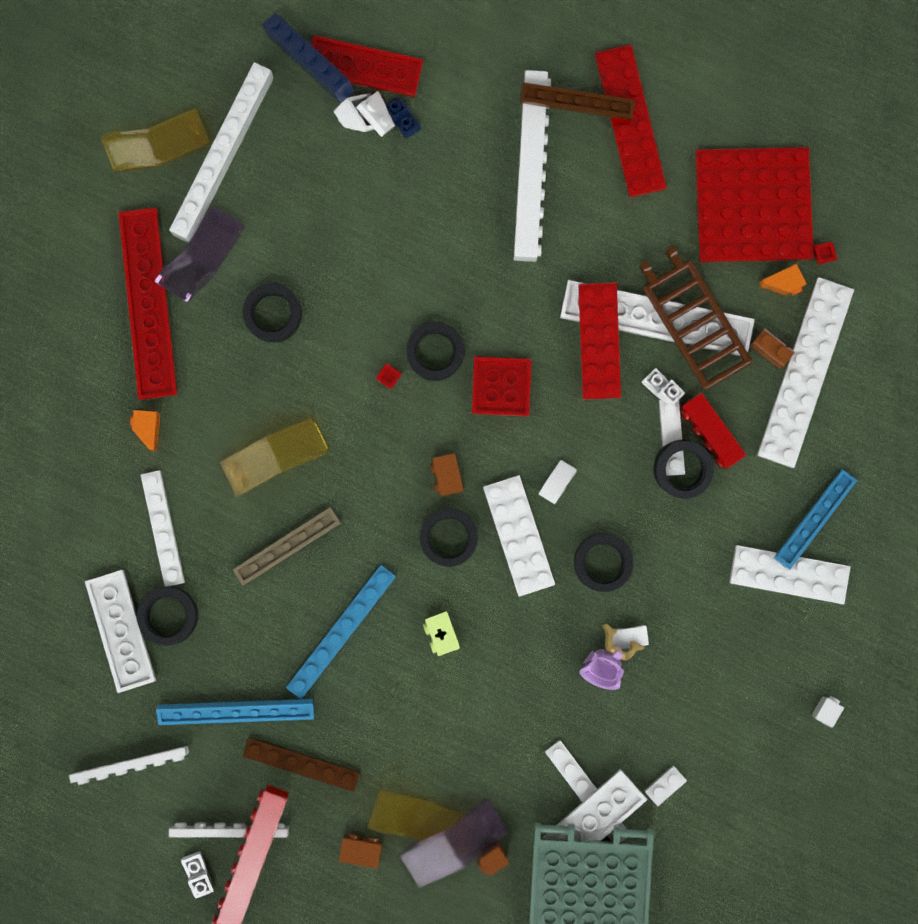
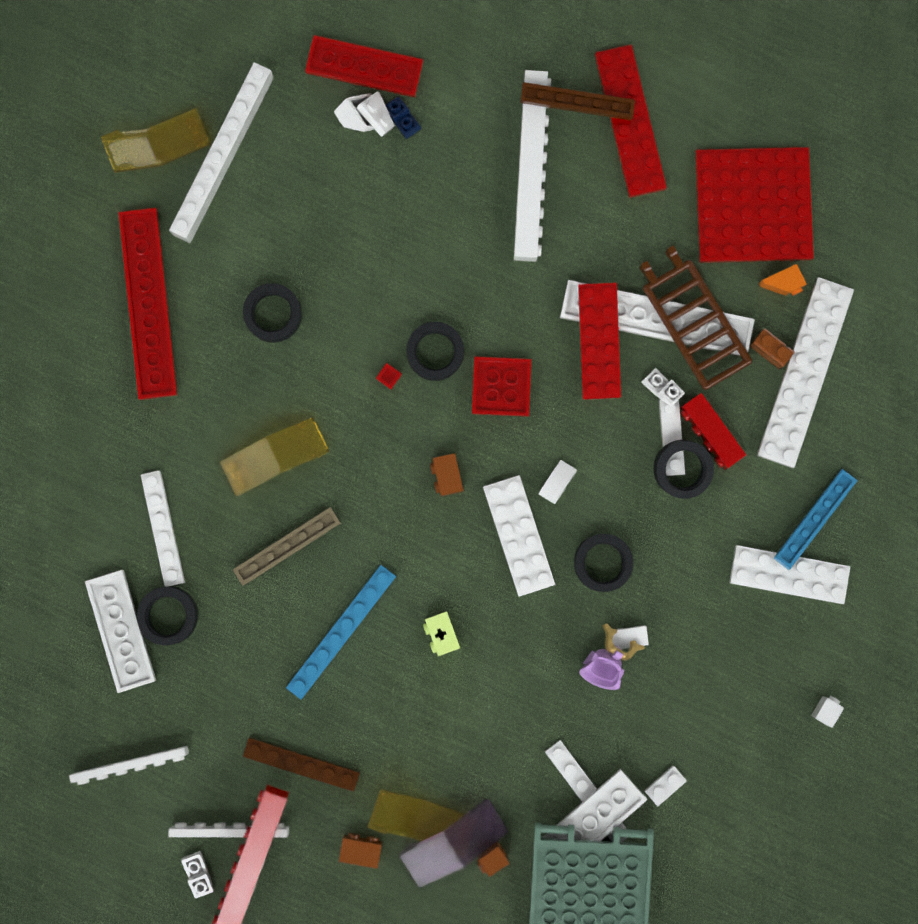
orange slope [130,410,160,452] -> none
clear purple windscreen [155,205,246,302] -> none
dark azure plate [156,699,314,725] -> none
dark blue brick [262,12,354,104] -> none
black tyre [420,509,478,567] -> none
red plate [813,241,838,265] -> none

